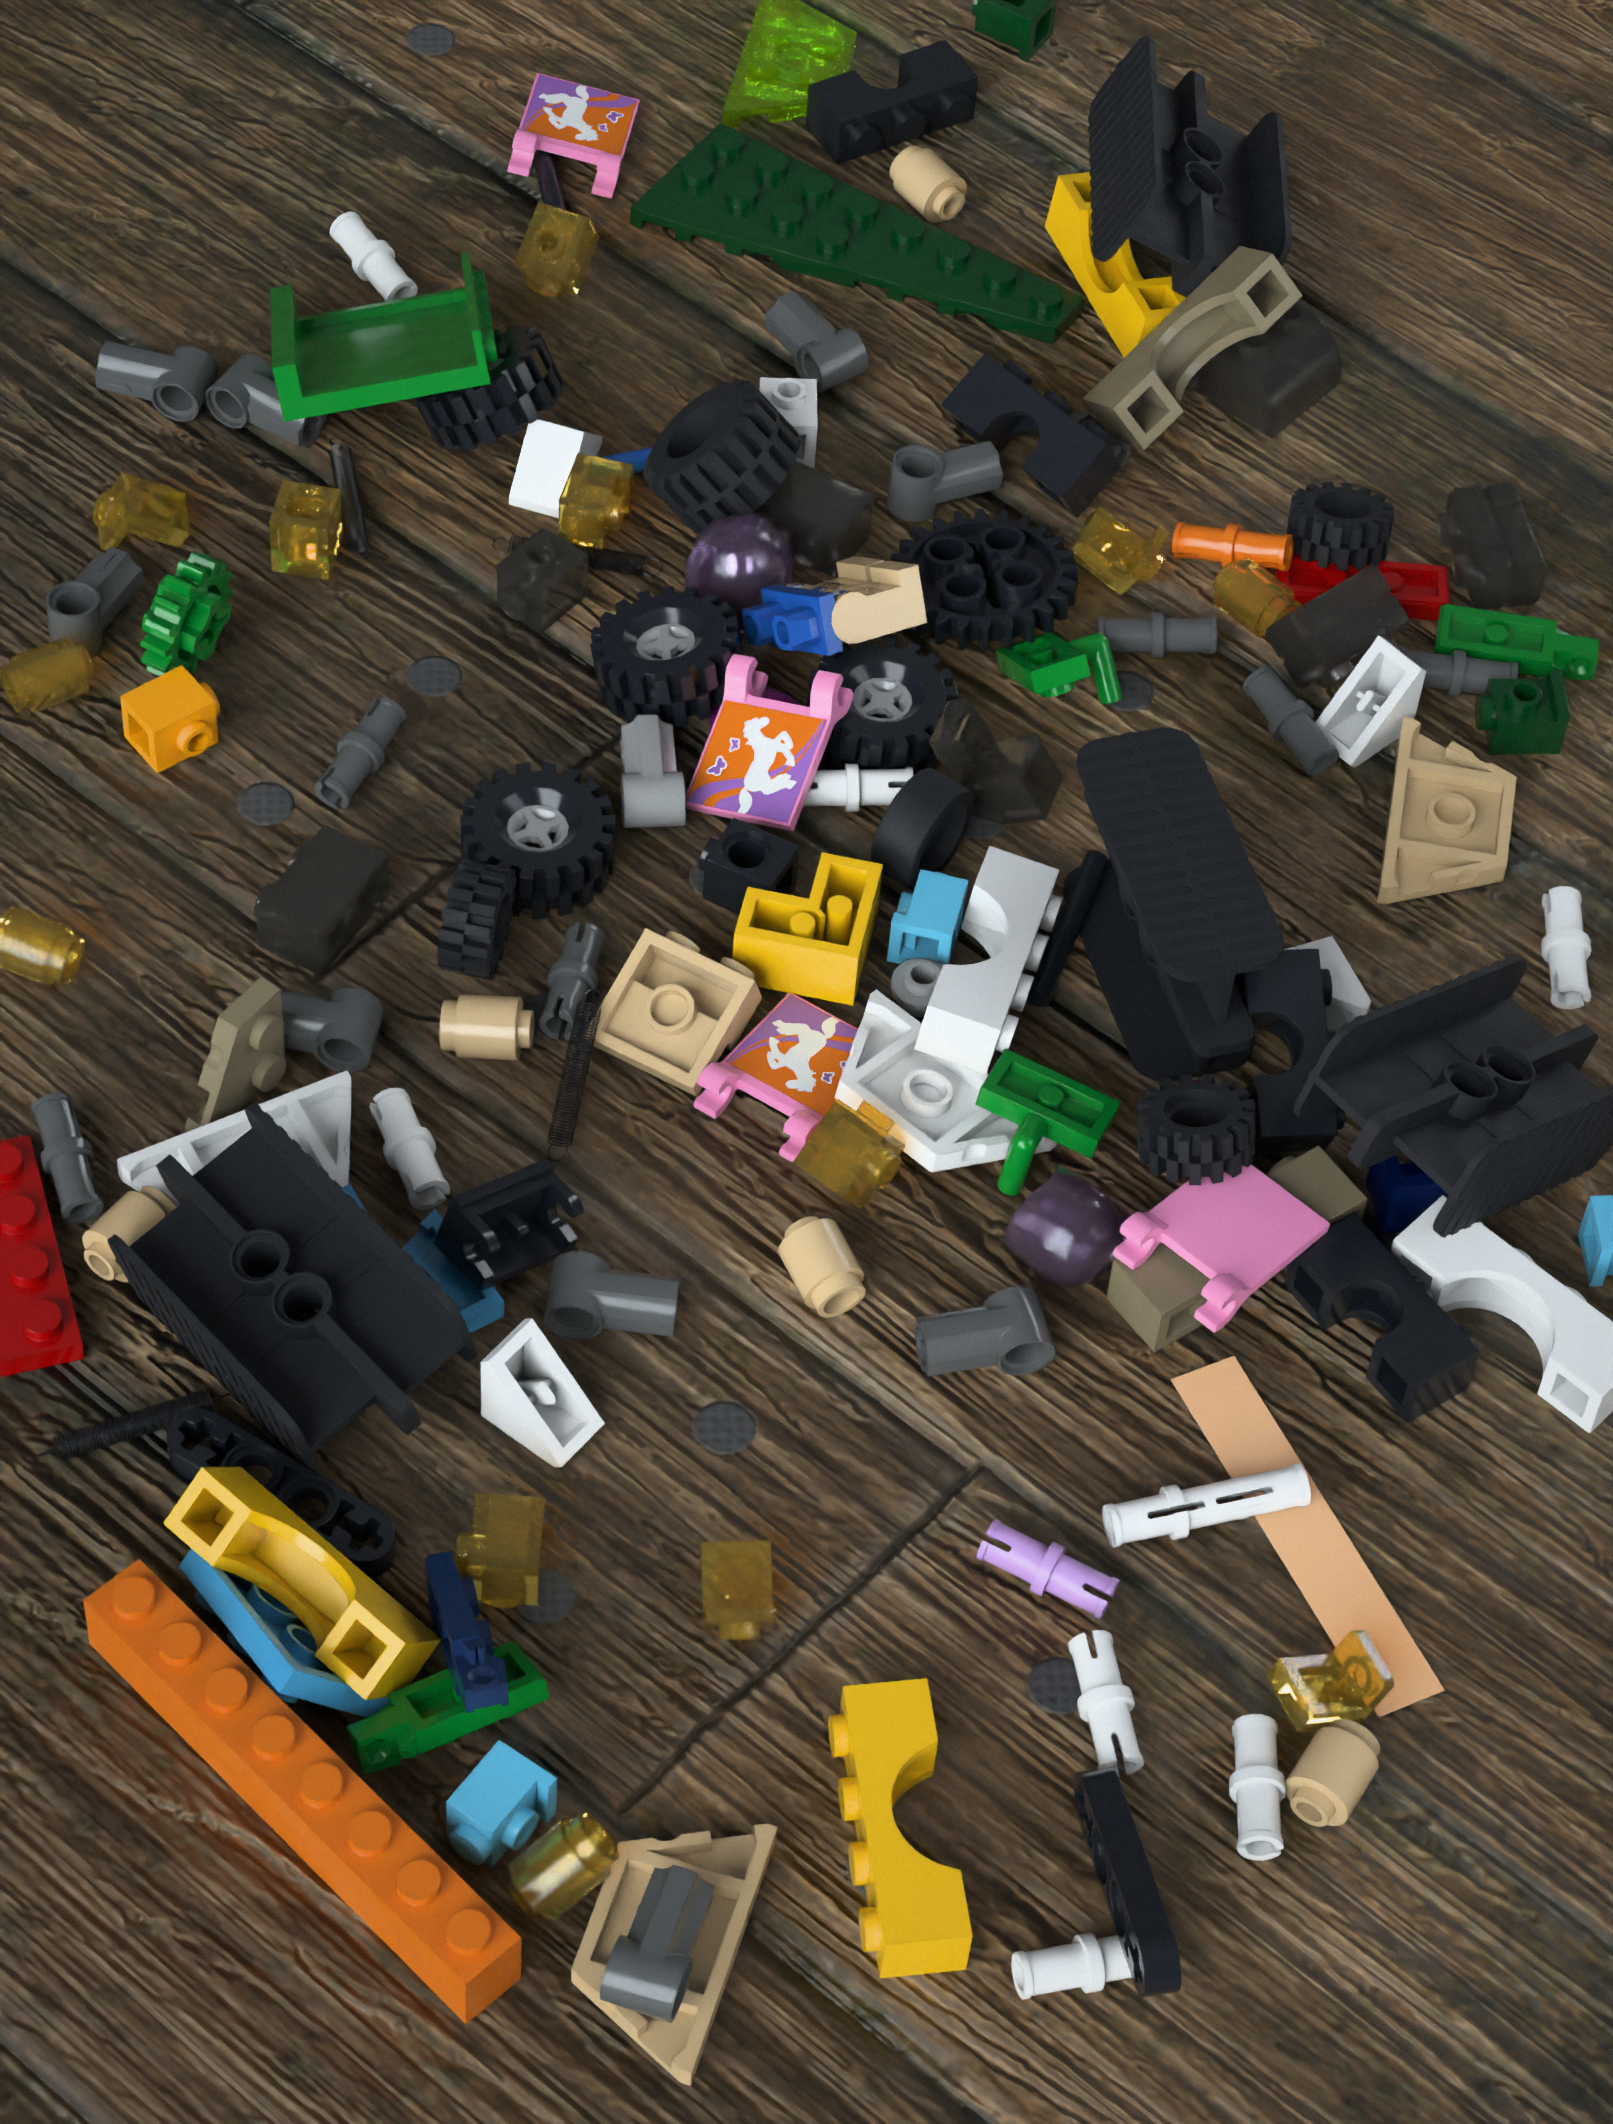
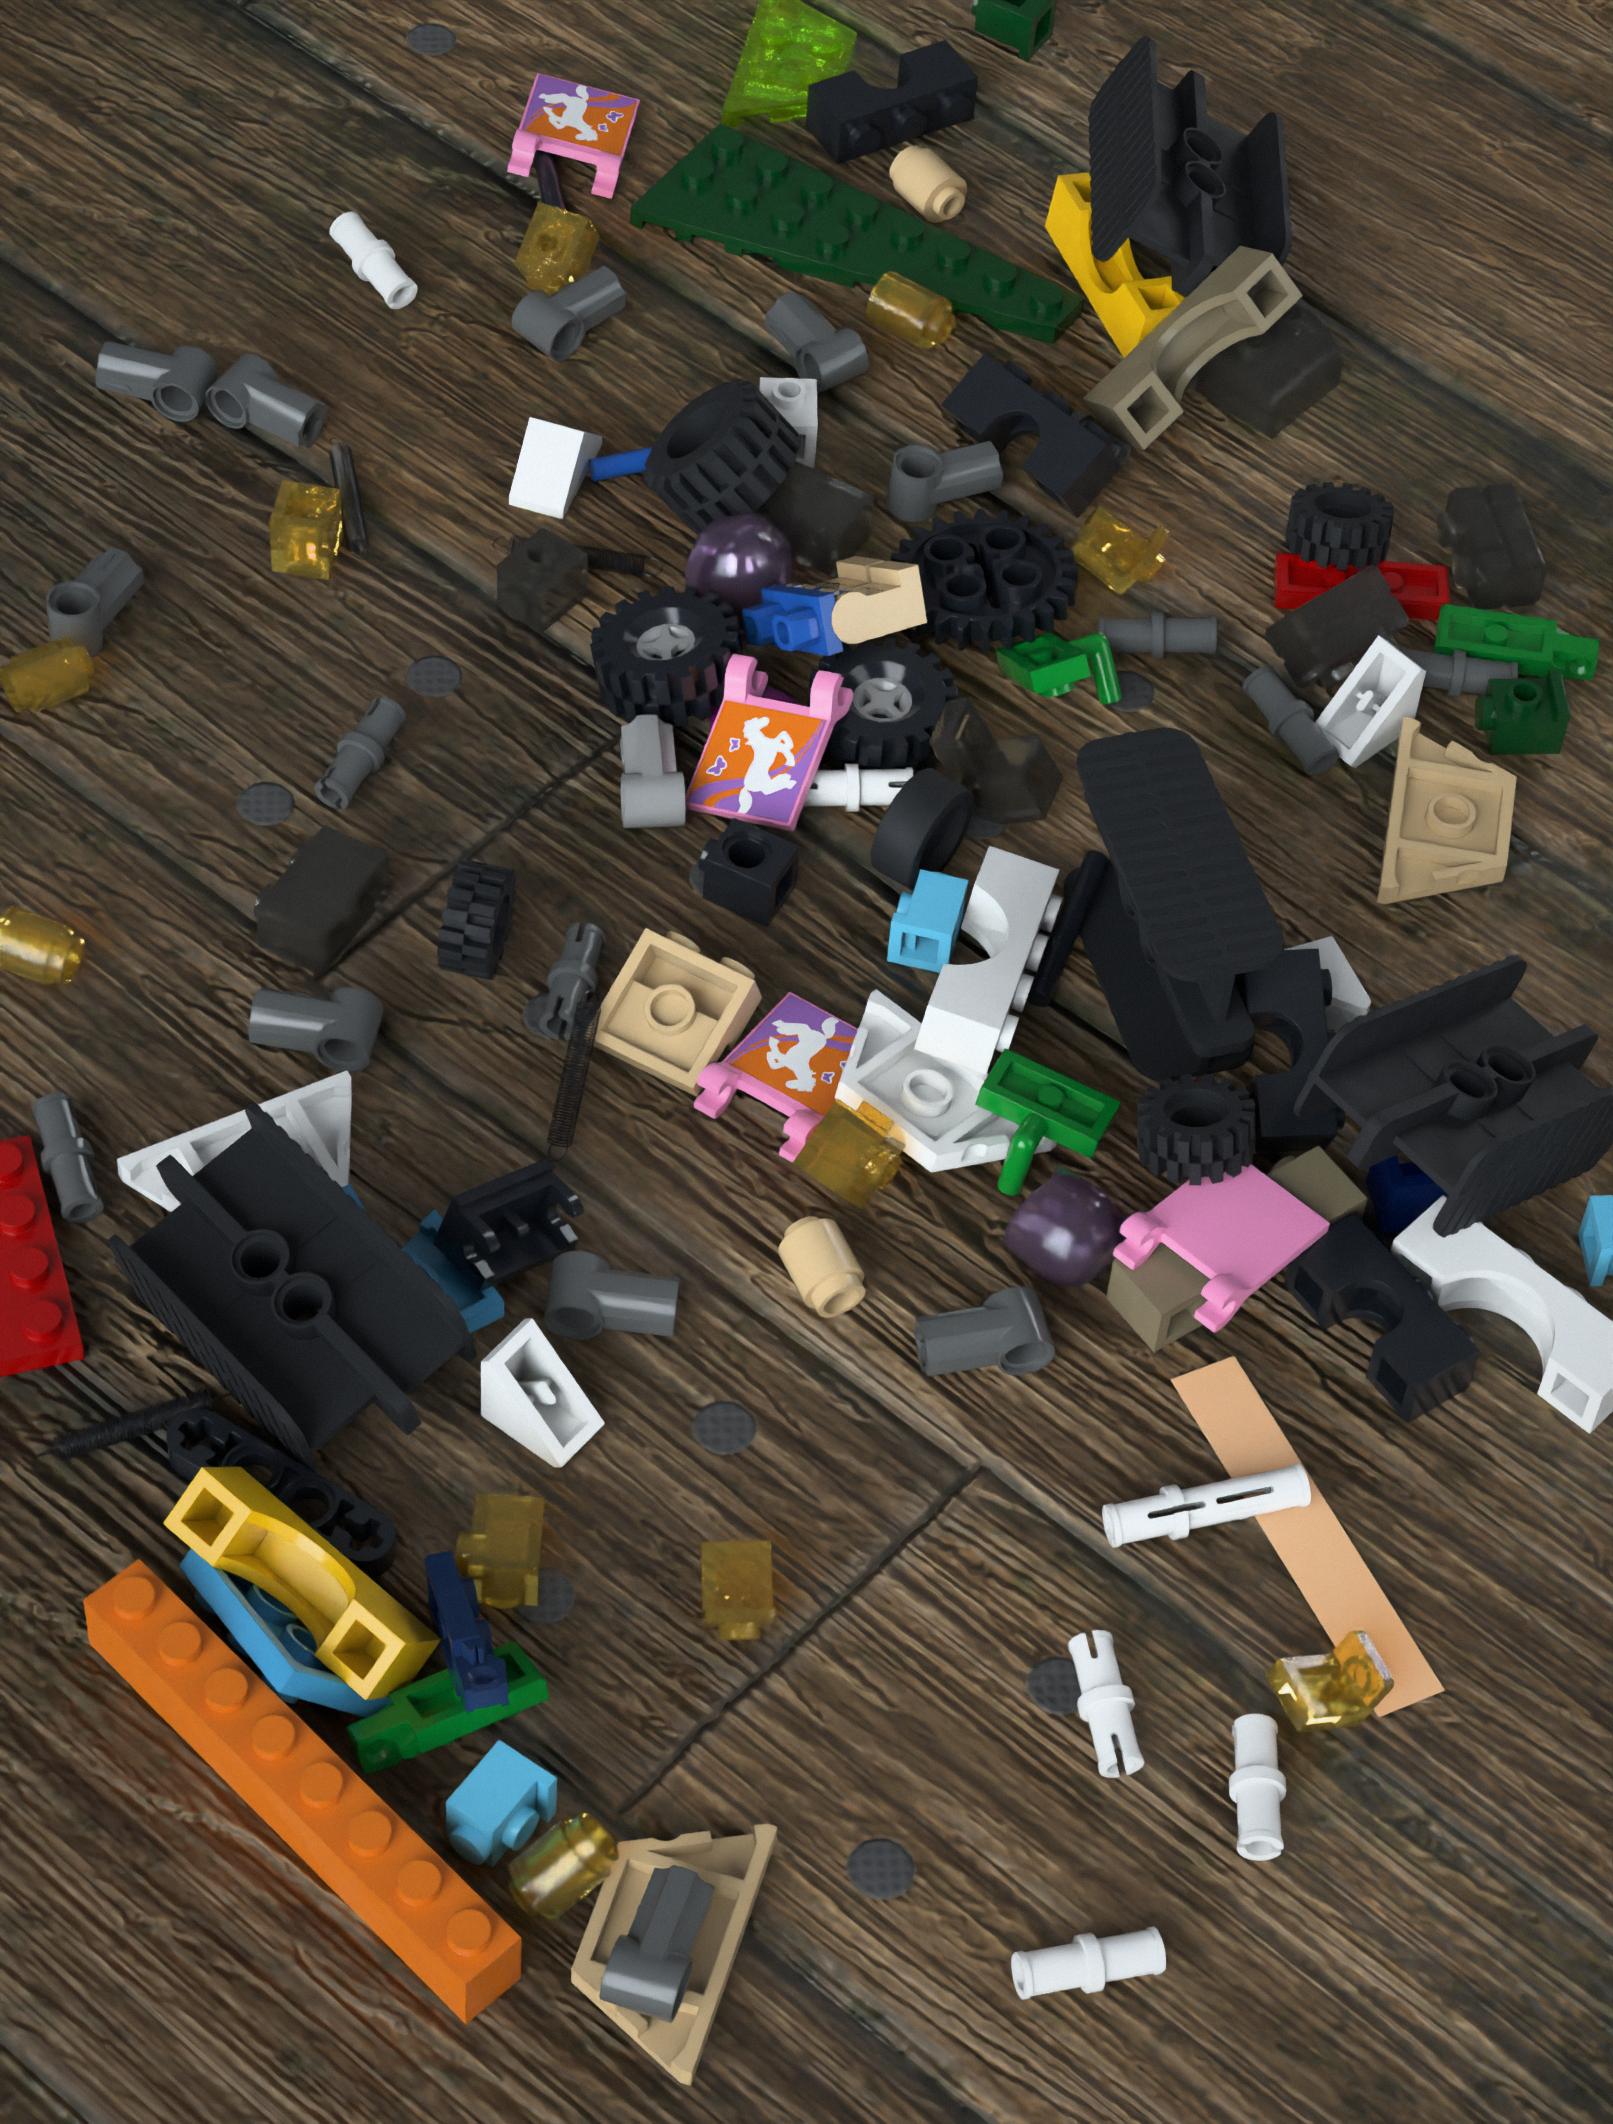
tan brick [82,1186,176,1282] -> none
clear yellow bracket [93,472,191,551] -> none
light orange brick [120,665,221,774] -> none
green gear [140,552,233,676] -> none
dark tan wing [185,976,286,1132] -> none
green panel [270,252,499,422] -> none
white pin [369,1088,450,1210] -> none
black wheel [413,326,565,452] -> none
tan brick [439,994,535,1061] -> none
black wheel [460,762,615,919] -> none
clear yellow brick [558,453,633,551] -> none
yellow brick [732,852,883,1006] -> none
yellow arch [828,1678,973,1979] -> none
light grey plate [890,958,943,1017] -> none
lavender pin [976,1518,1120,1620] -> none
black beam [1074,1767,1181,1997] -> none
orange pin [1172,522,1294,572] -> none
clear yellow brick [1213,558,1301,641] -> none
tan brick [1285,1718,1380,1827] -> none
white pin [1541,886,1591,1009] -> none
none -> dark grey piece [511,265,626,361]
none -> clear yellow brick [866,271,955,350]

